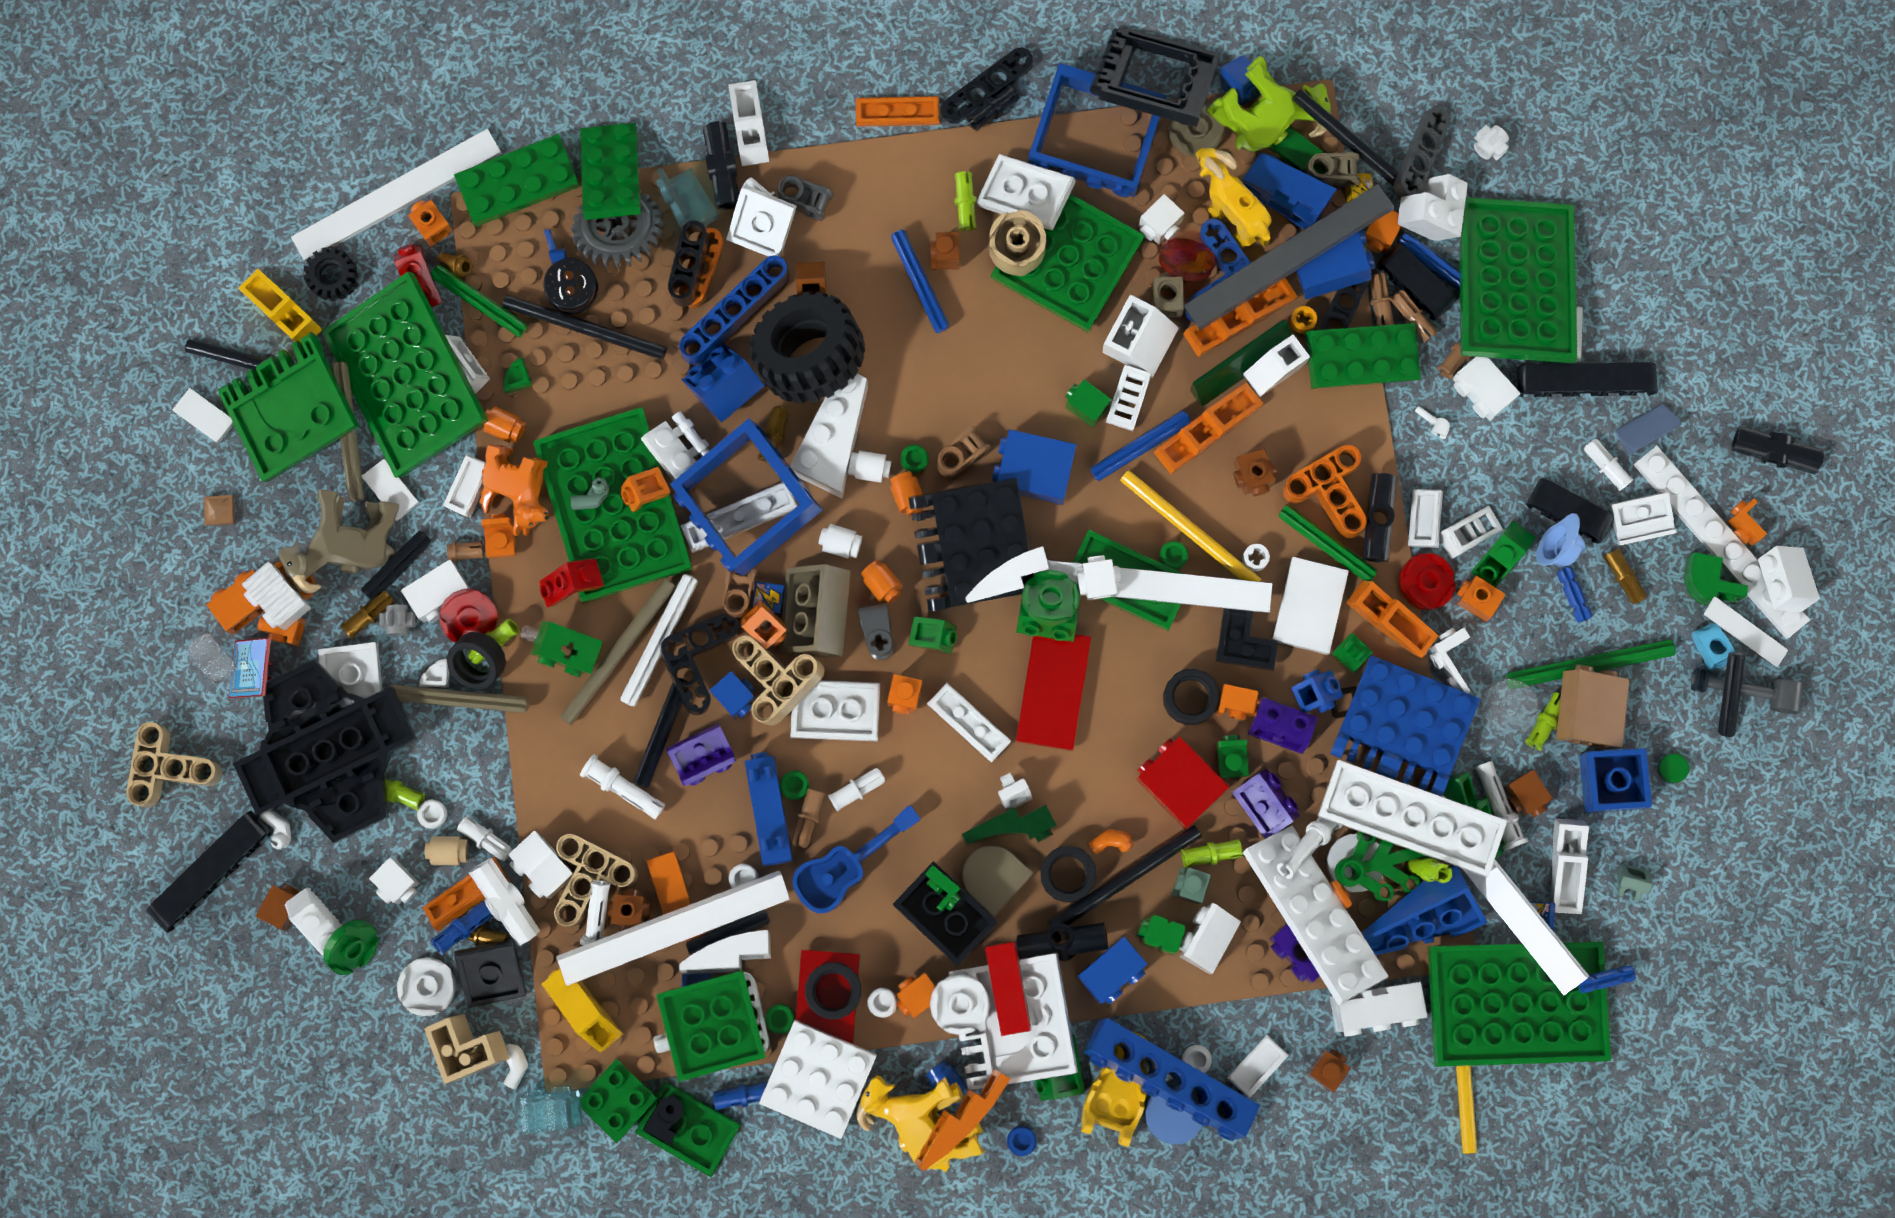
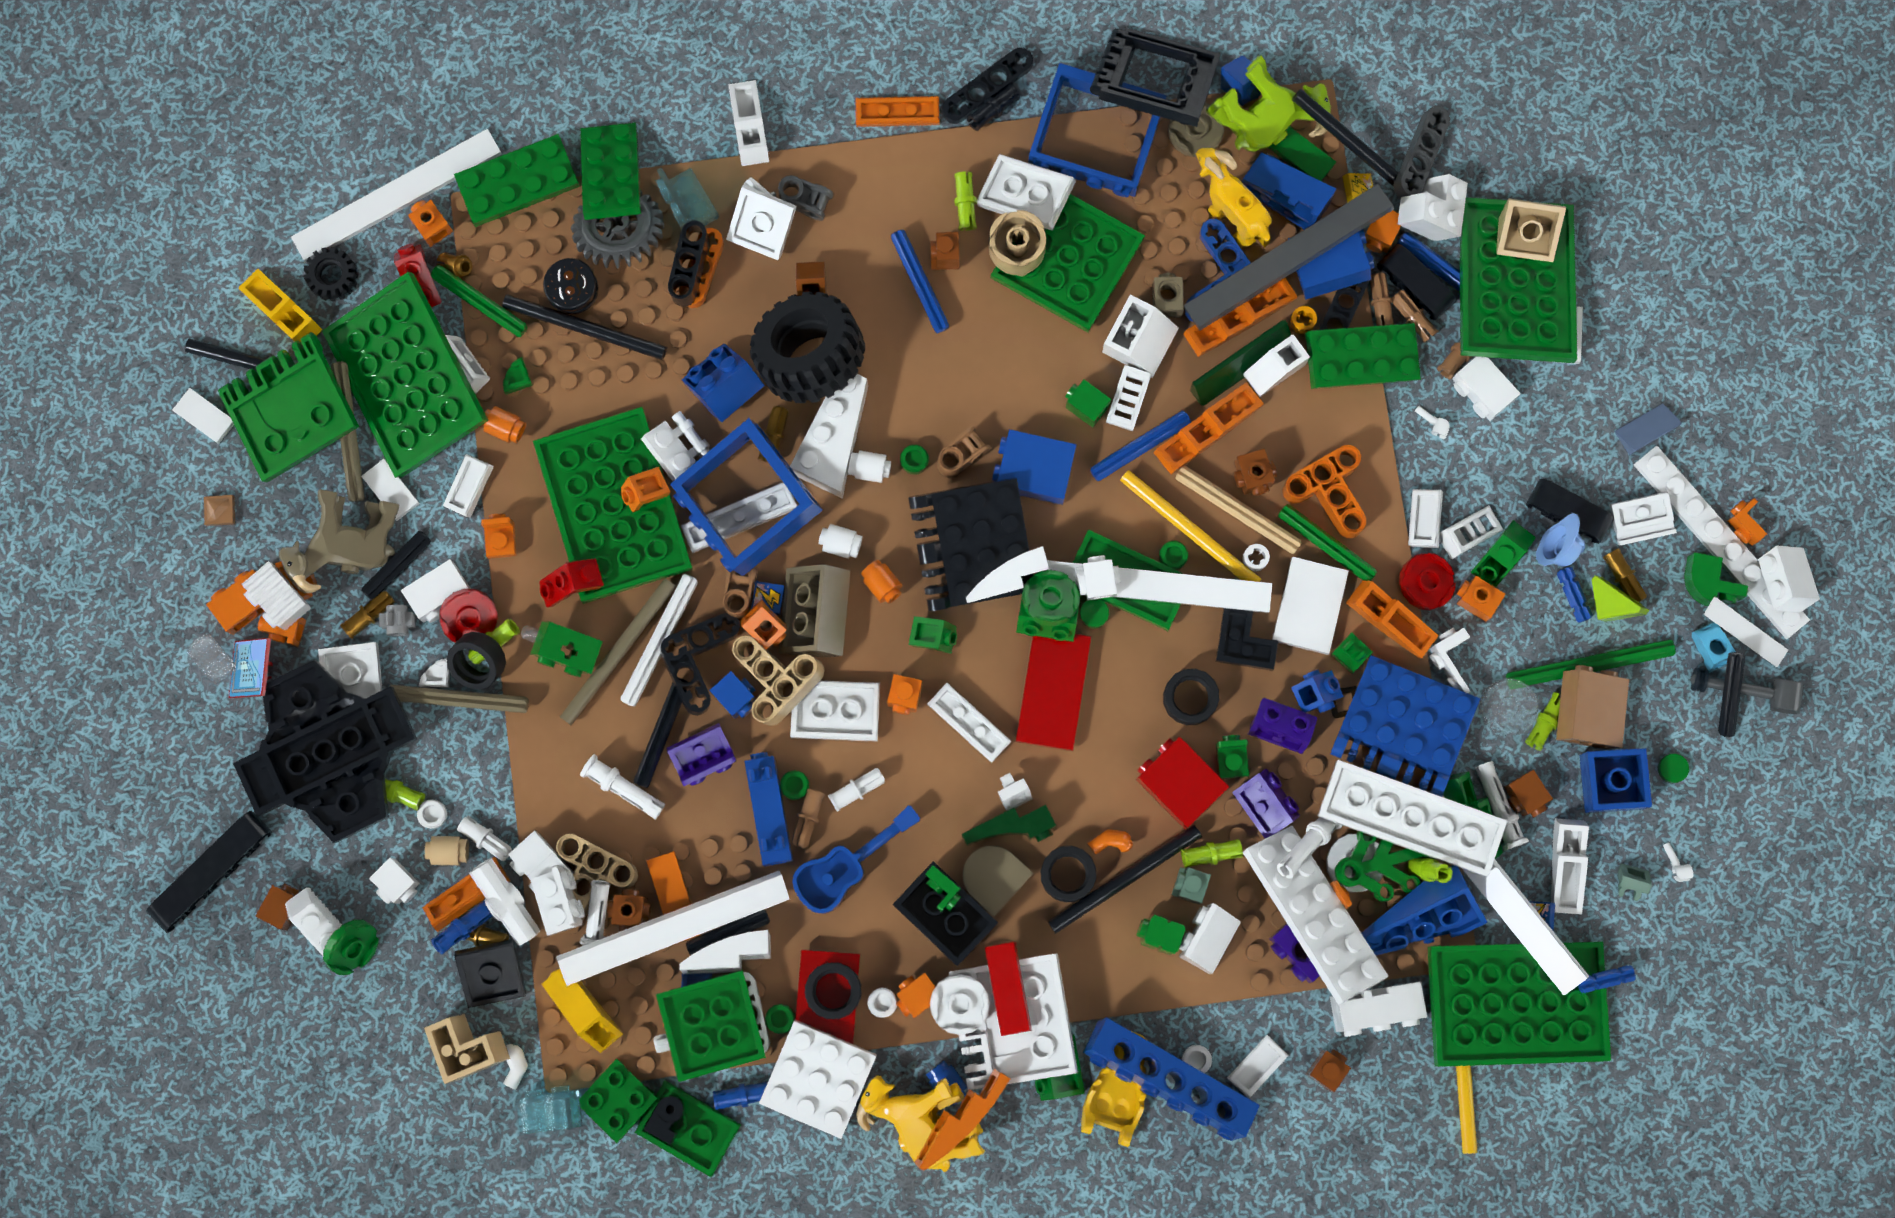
tan beam [127,722,222,808] -> none
white arm [260,810,292,849] -> none
white tile [397,957,457,1016] -> none
medium nougat pin [447,540,484,563] -> none
orange animal [479,445,549,536] -> none
blue hand [544,229,567,265] -> none
sand green arm [571,478,609,510] -> none
blue beam [679,255,789,365] -> none
black piece [703,121,739,210] -> none
white tile [729,864,759,888] -> none
dark grey piece [858,602,894,660] -> none
orange brick [890,471,923,516] -> none
blue tile [1007,1126,1037,1156] -> none
black piece [1016,922,1108,961] -> none
blue brick [1076,937,1148,1004] -> none
white brick [1139,194,1184,244] -> none
medium blue tile [1145,1084,1202,1145] -> none
clear red tile [1159,238,1215,281] -> none
orange brick [1216,684,1261,720] -> none
dark tan piece [1304,152,1360,187] -> none
black piece [1362,473,1397,563] -> none
white gear [1474,125,1509,160] -> none
black beam [1517,362,1658,397] -> none
white axle [1584,439,1634,491] -> none
black piece [1731,426,1824,475] -> none
none -> white bracket [530,865,585,936]
none -> green tile [1080,599,1109,628]
none -> tan axle [1176,466,1301,554]
none -> tan slope [1496,198,1566,262]
none -> lime slope [1592,575,1649,622]
none -> white hand [1663,843,1693,882]

